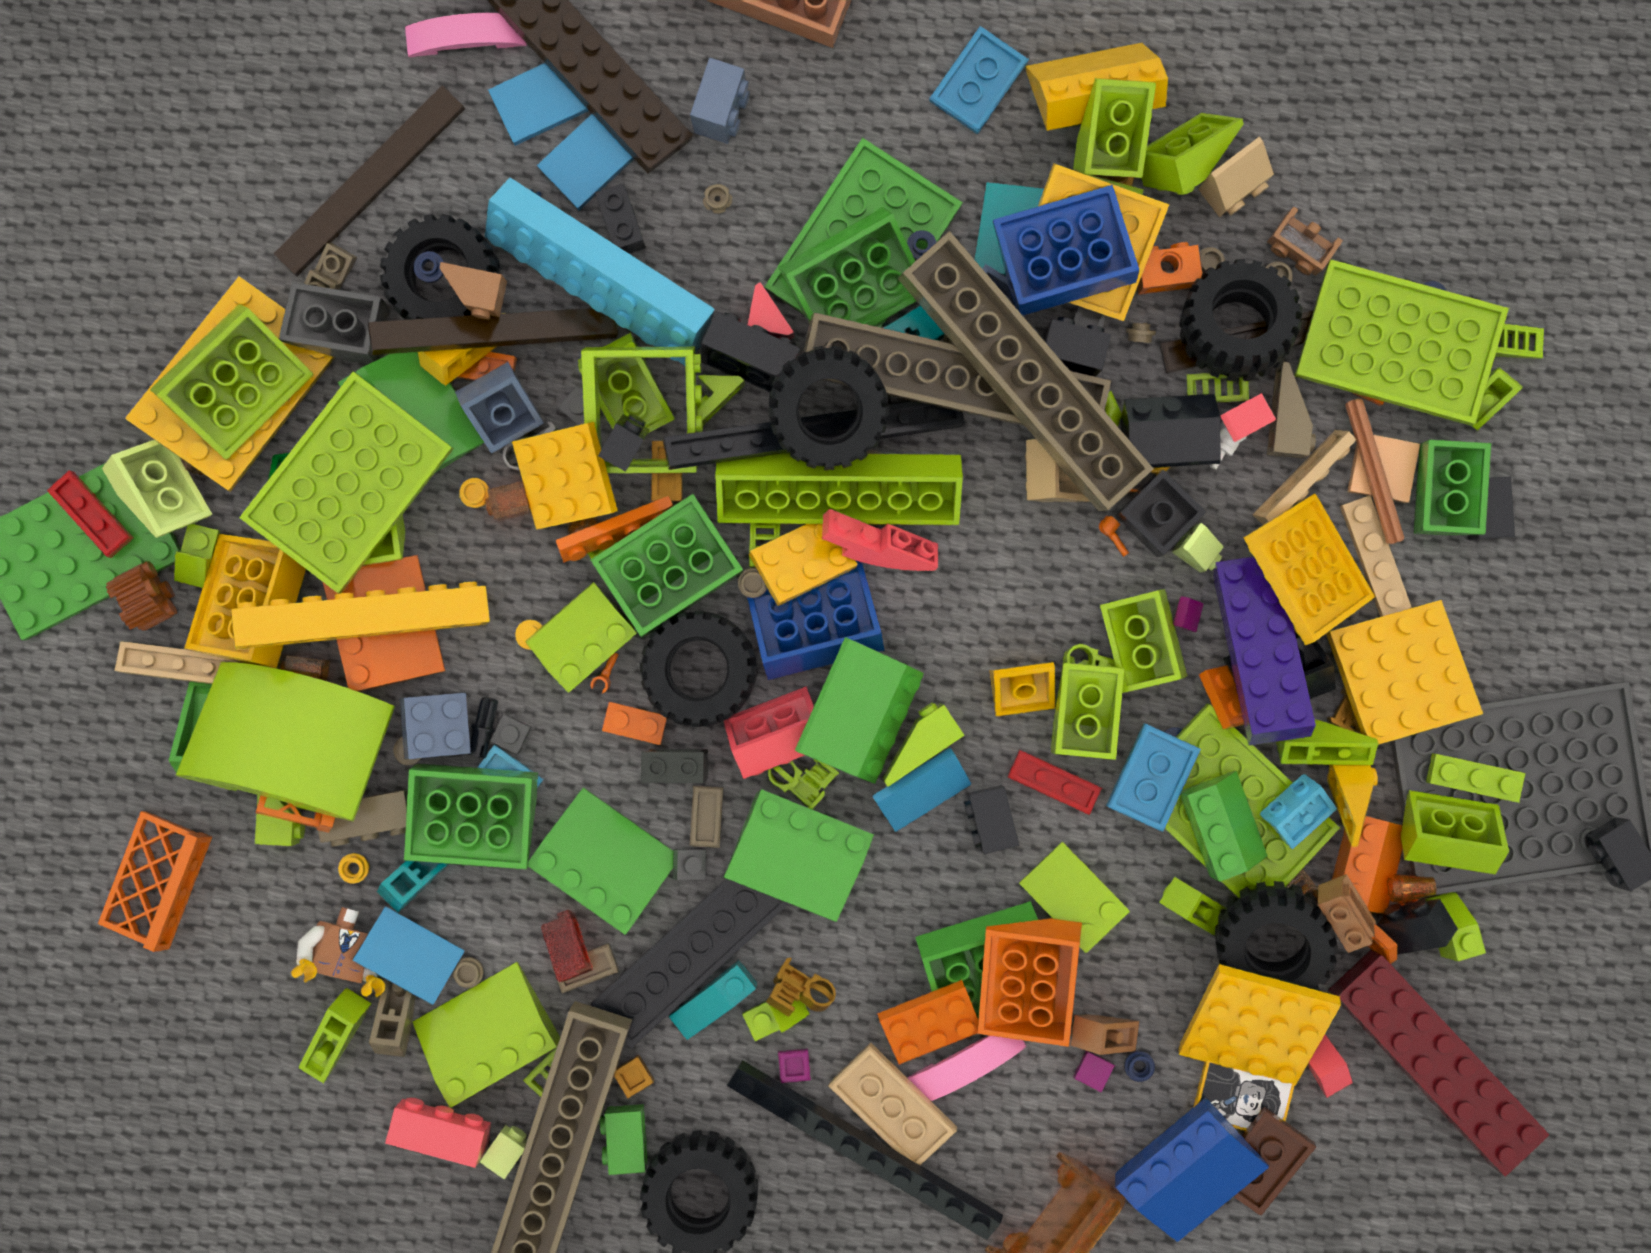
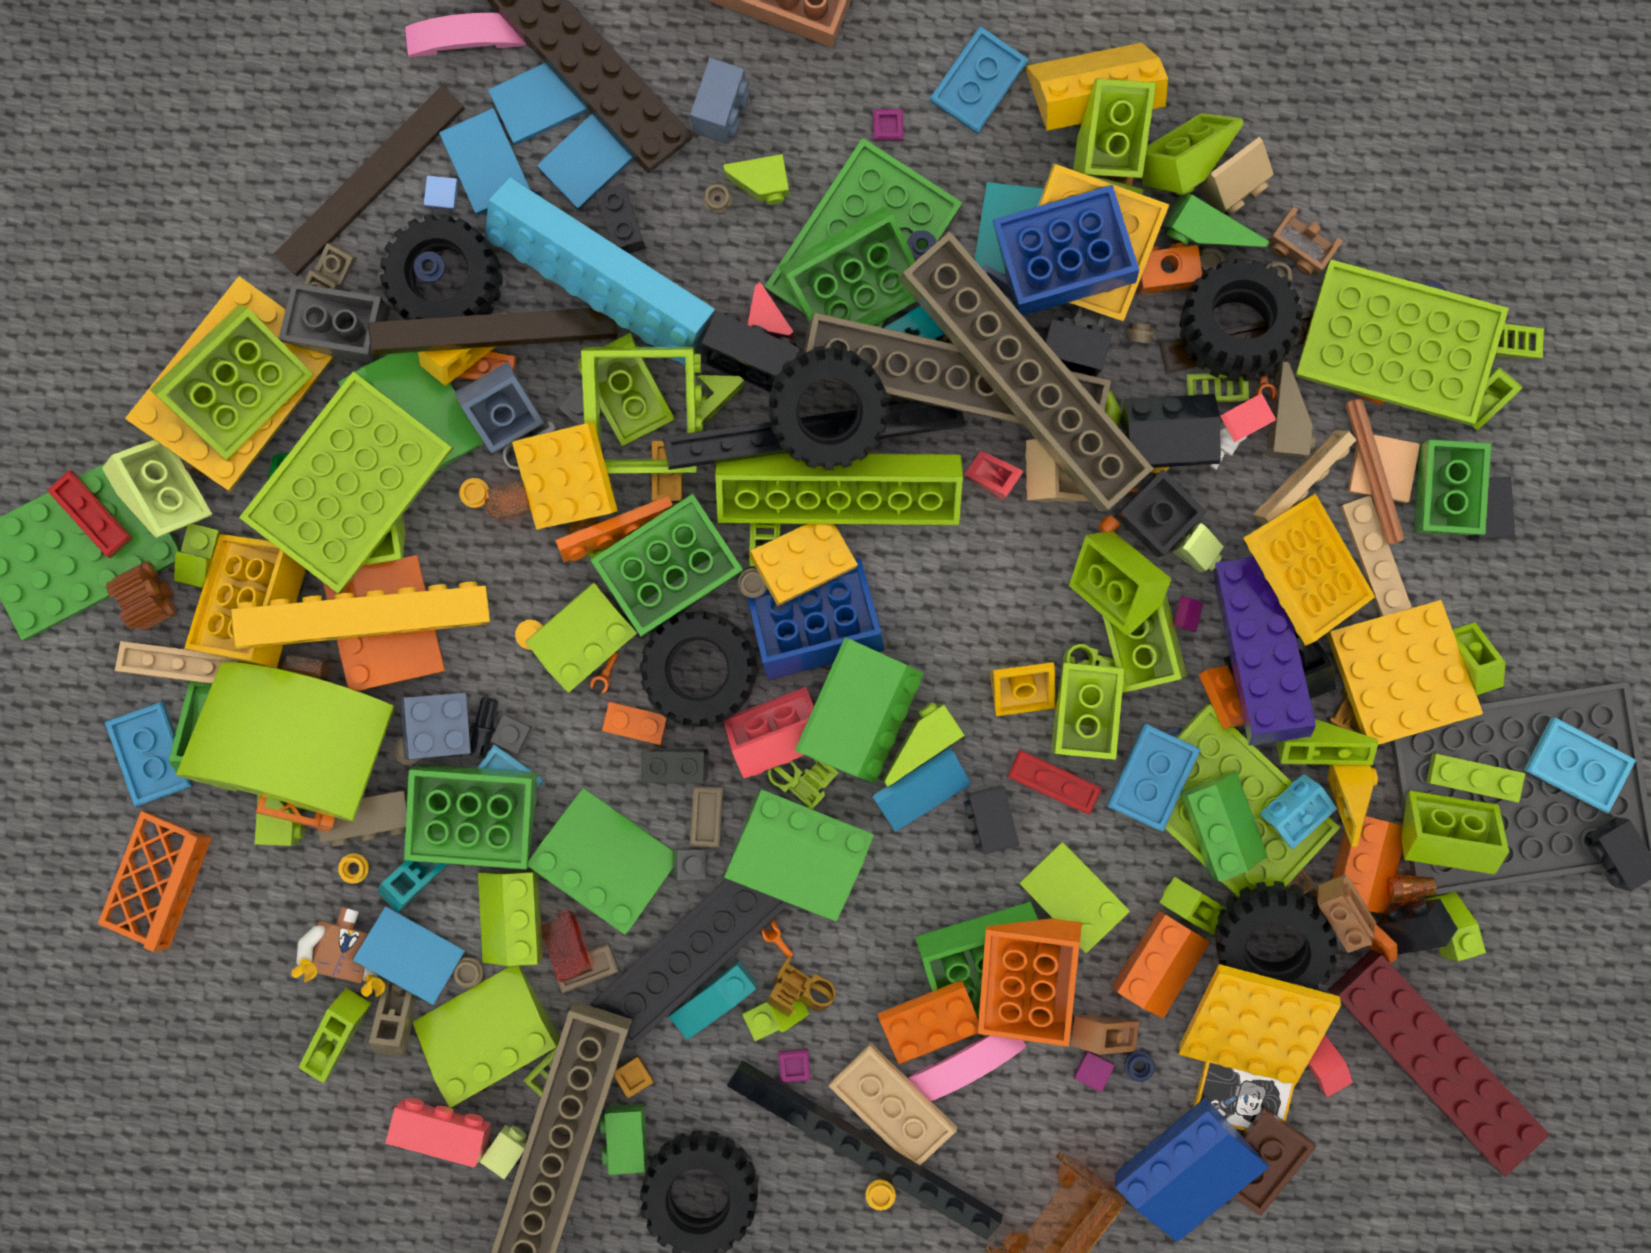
medium nougat slope [440,262,507,320] -> none
black brick [598,414,650,472] -> none
coral slope [822,509,938,571] -> none
none -> dark azure tile [105,702,194,807]
none -> light blue tile [424,176,459,211]
none -> dark azure tile [439,108,530,216]
none -> lime slope [478,869,543,966]
none -> lime slope [723,154,789,205]
none -> orange hand [761,918,793,958]
none -> yellow plate [865,1179,896,1211]
none -> magenta tile [873,109,903,141]
none -> coral slope [964,450,1023,501]
none -> lime slope [1069,531,1171,635]
none -> orange slope [1112,910,1210,1019]
none -> bright green slope [1162,194,1270,247]
none -> orange hand [1255,375,1276,399]
none -> lime slope [1453,622,1505,695]
none -> medium azure tile [1523,717,1636,814]

